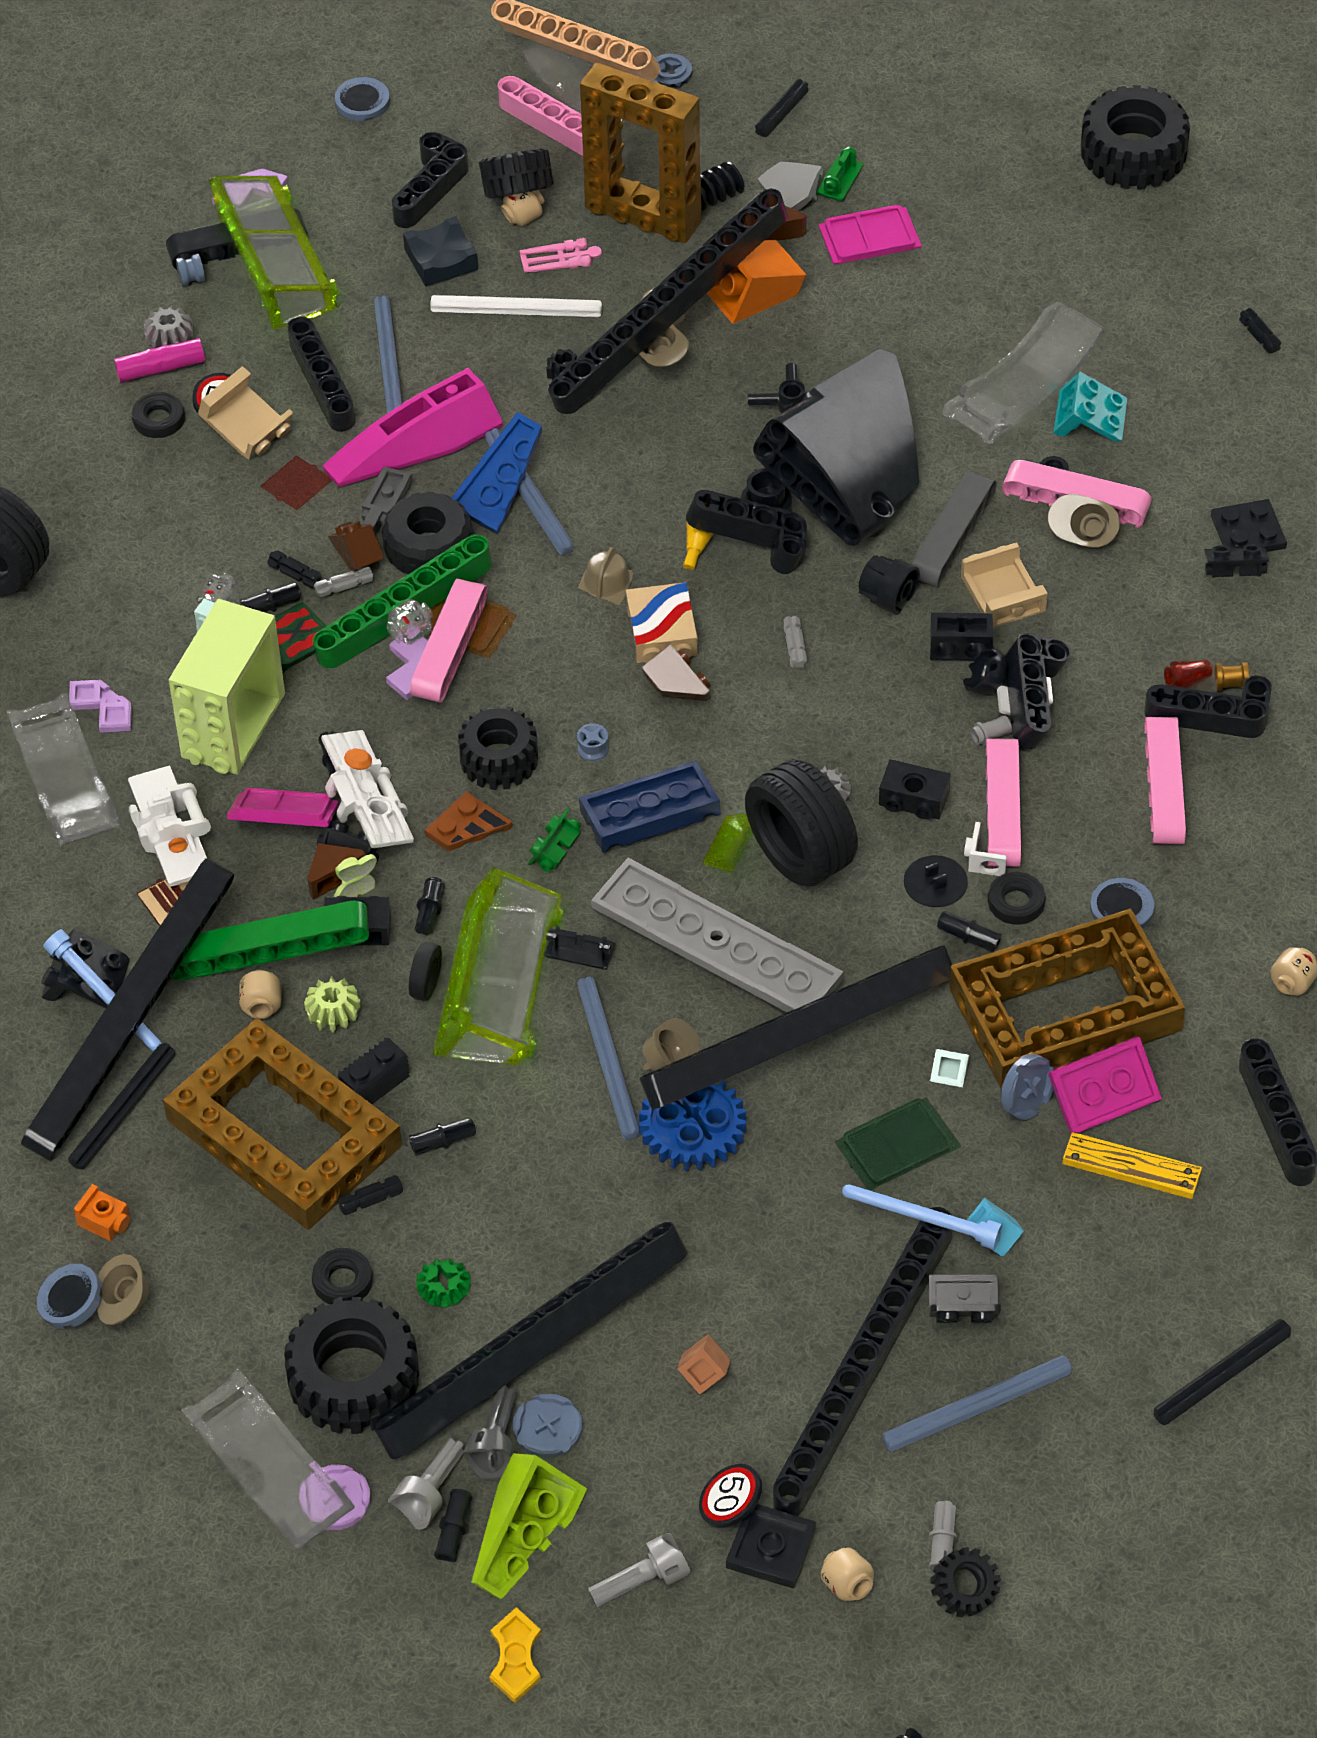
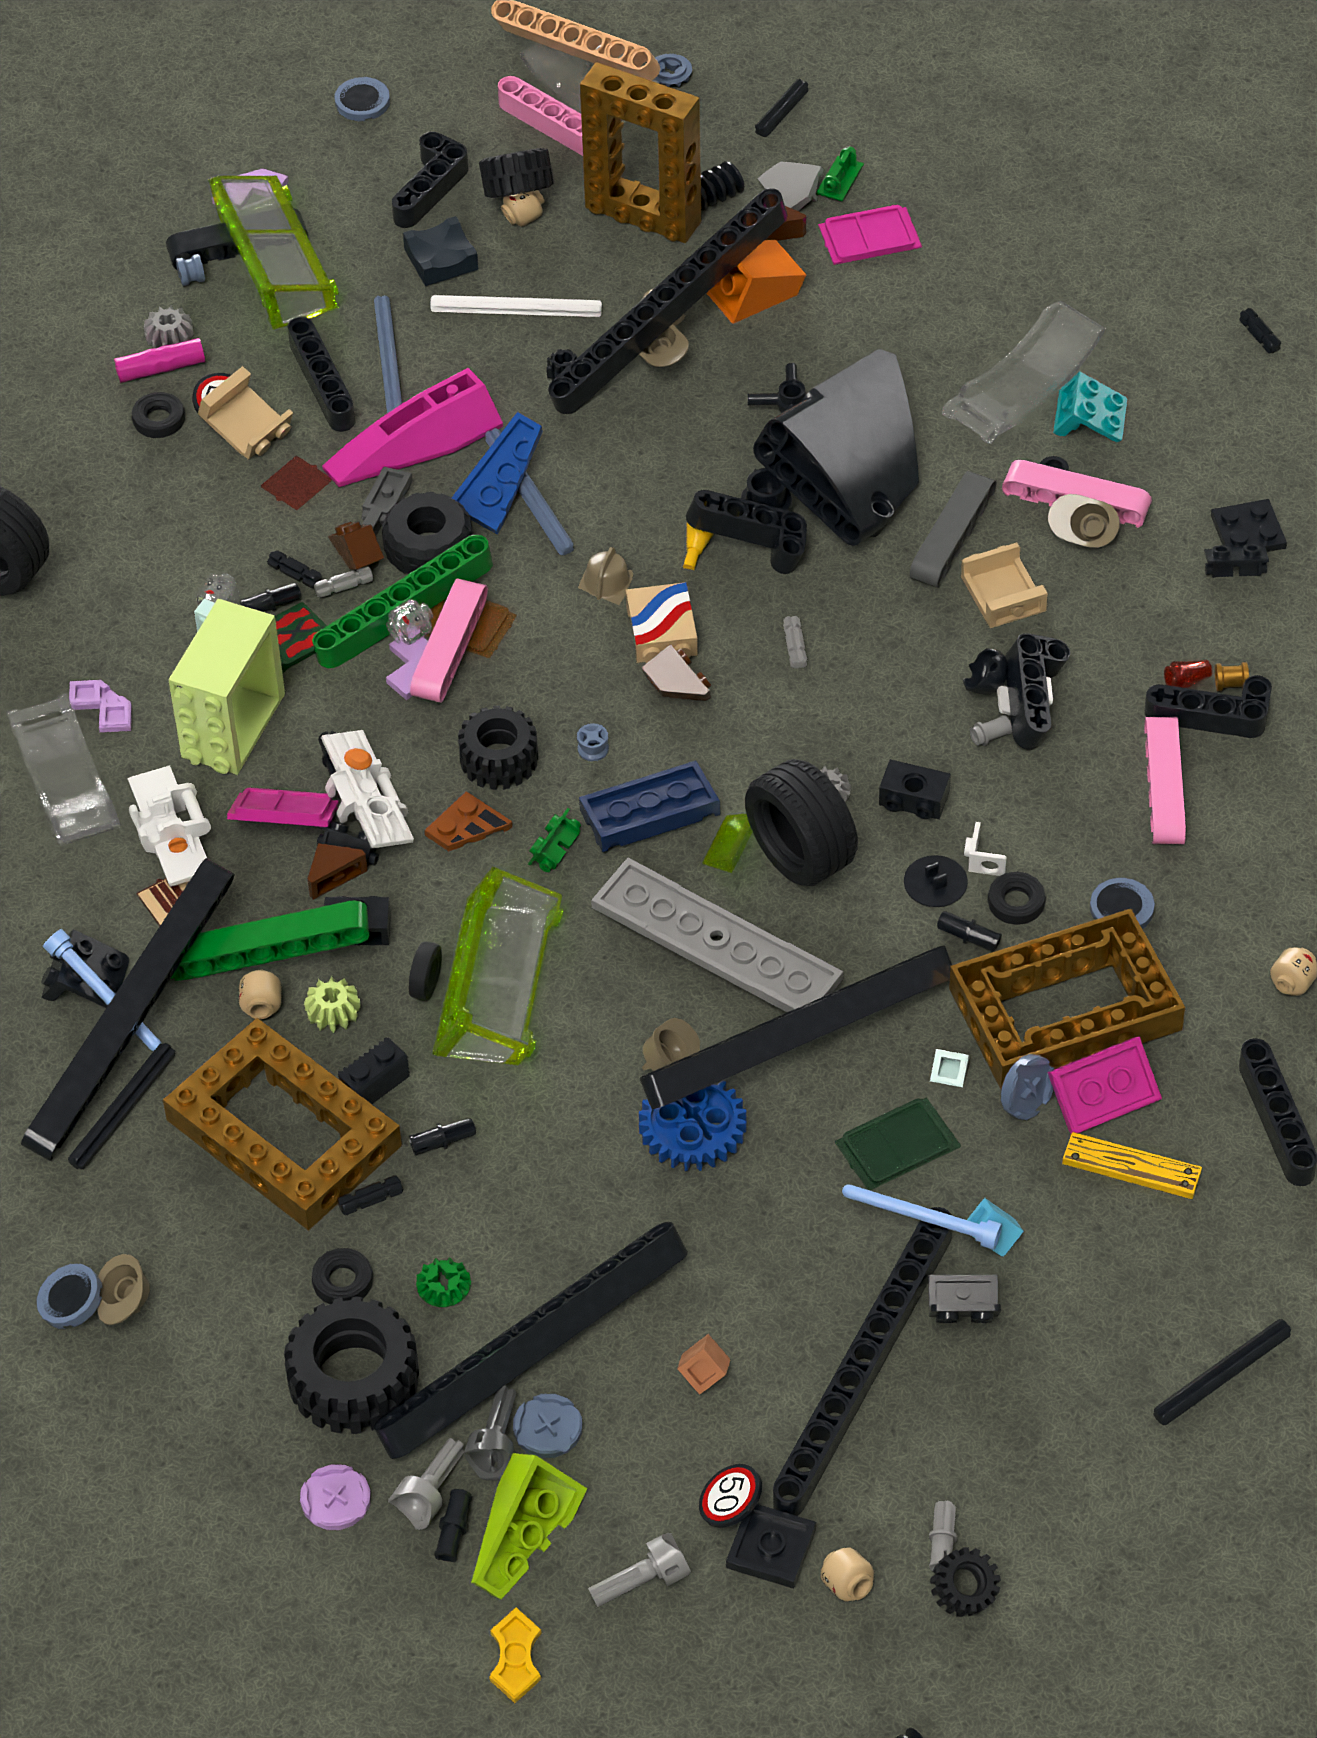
orange brick [74,1184,130,1241] -> none
clear windscreen [181,1369,355,1550] -> none
yellowish green animal [334,854,377,897] -> none
black axle [415,877,445,936] -> none
bright pink piece [519,238,602,273] -> none
black hinge [544,926,615,970] -> none
sand blue axle [577,976,640,1140] -> none
black piece [858,555,920,615] -> none
sand blue axle [882,1356,1072,1452] -> none
black brick [930,612,993,661] -> none
bright pink beam [986,739,1021,867] -> none
black tyre [1080,85,1190,189] -> none

